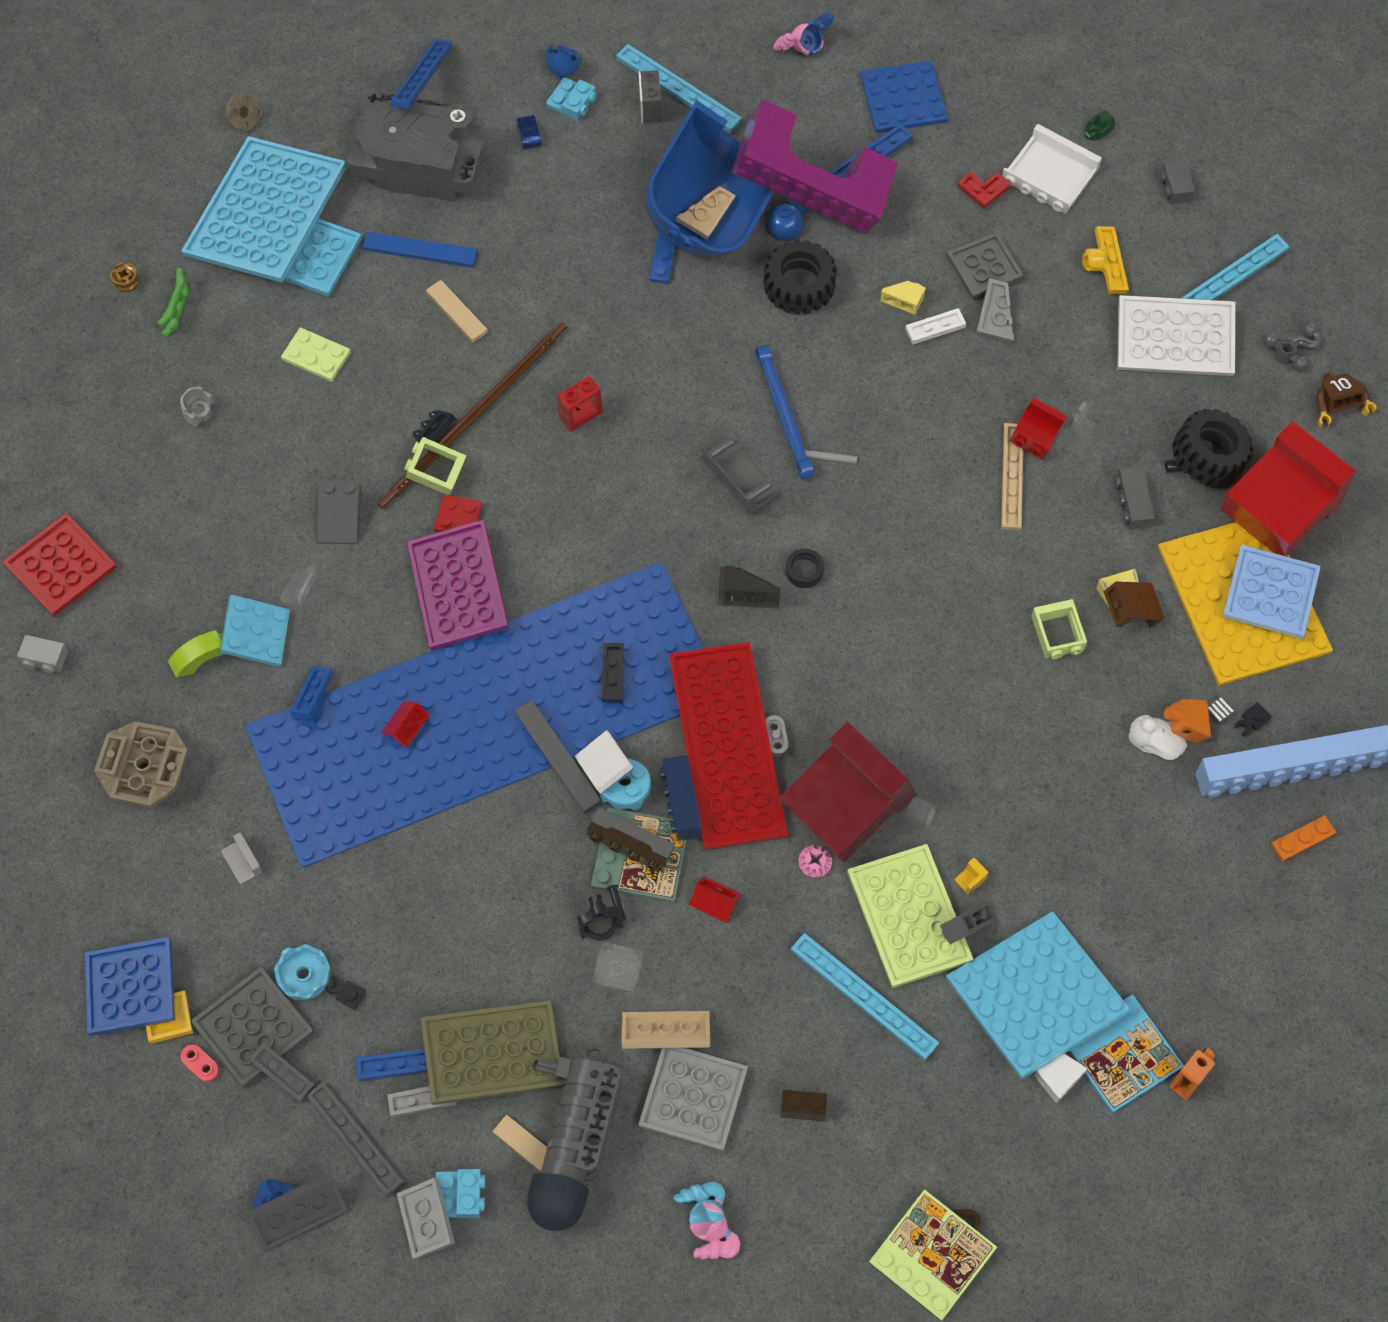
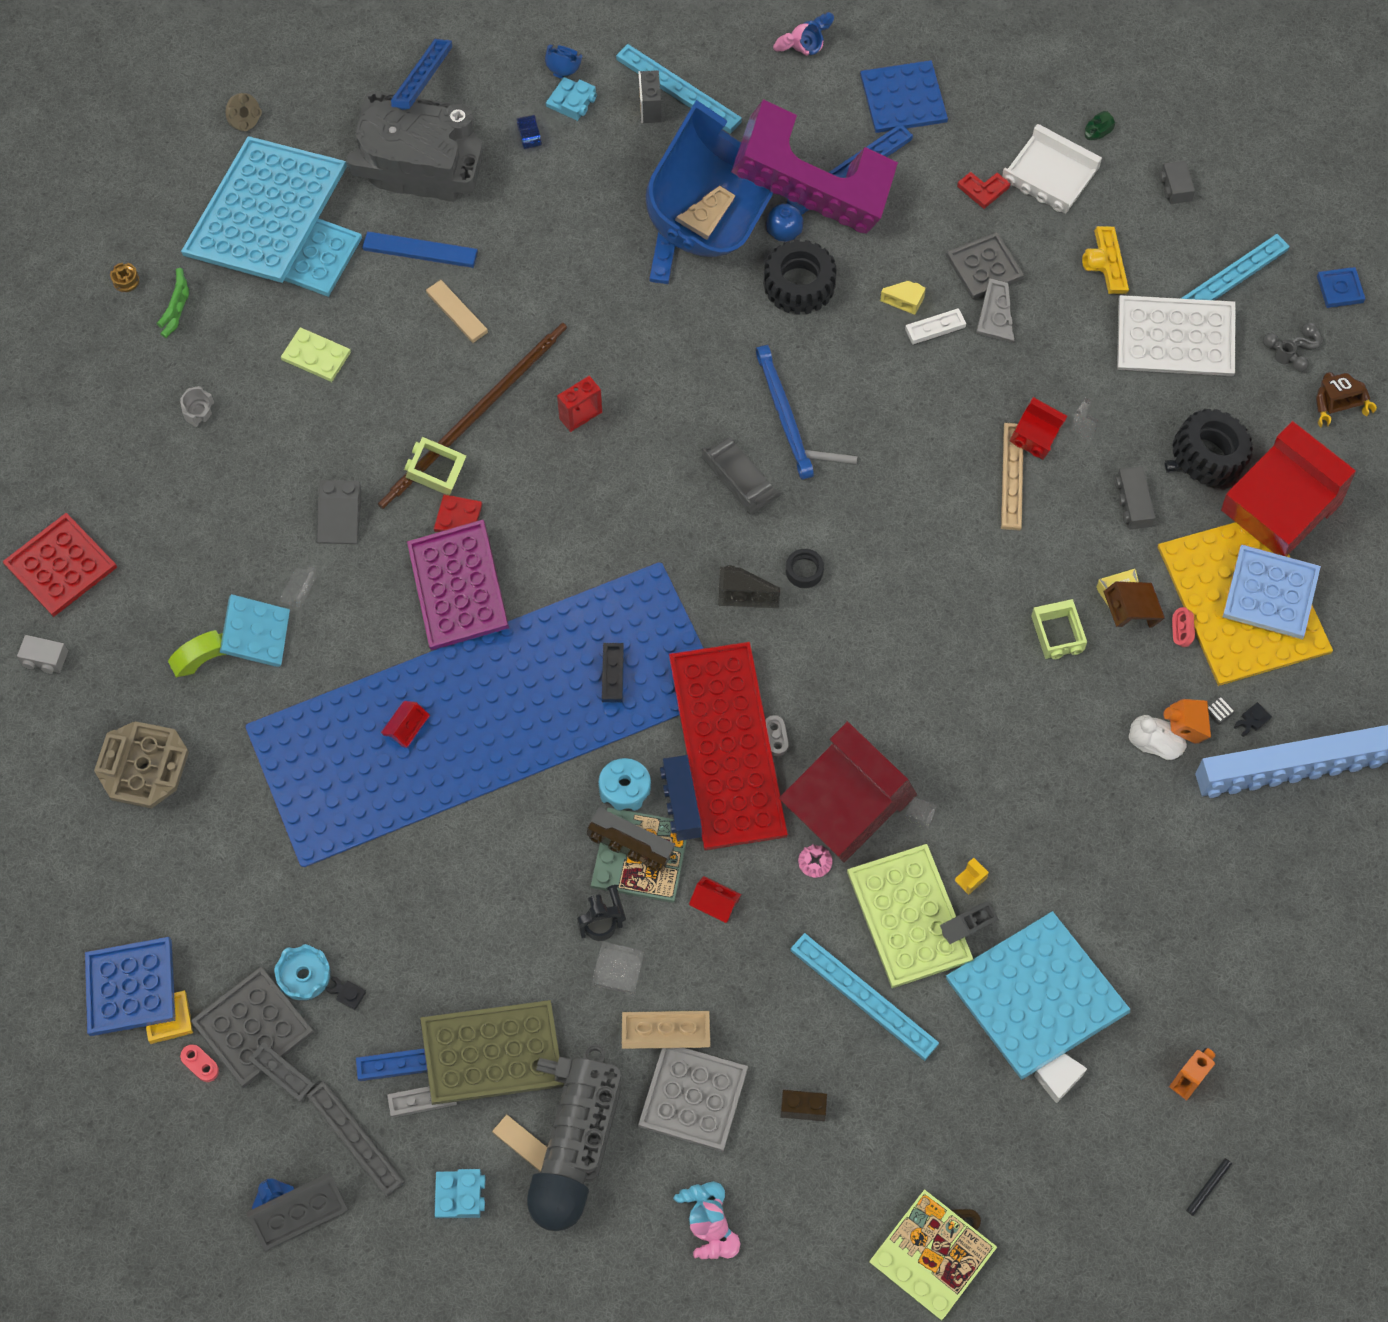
light grey panel [221,832,263,885] -> none
blue plate [290,666,334,719] -> none
light grey plate [397,1178,455,1259] -> none
black plate [413,410,456,443] -> none
dark grey tile [514,700,601,813] -> none
white tile [575,730,633,794] -> none
plate [1068,994,1184,1113] -> none
orange plate [1271,815,1337,862] -> none
none -> coral plate [1172,607,1195,647]
none -> black bar [1186,1158,1232,1216]
none -> blue plate [1317,267,1365,308]

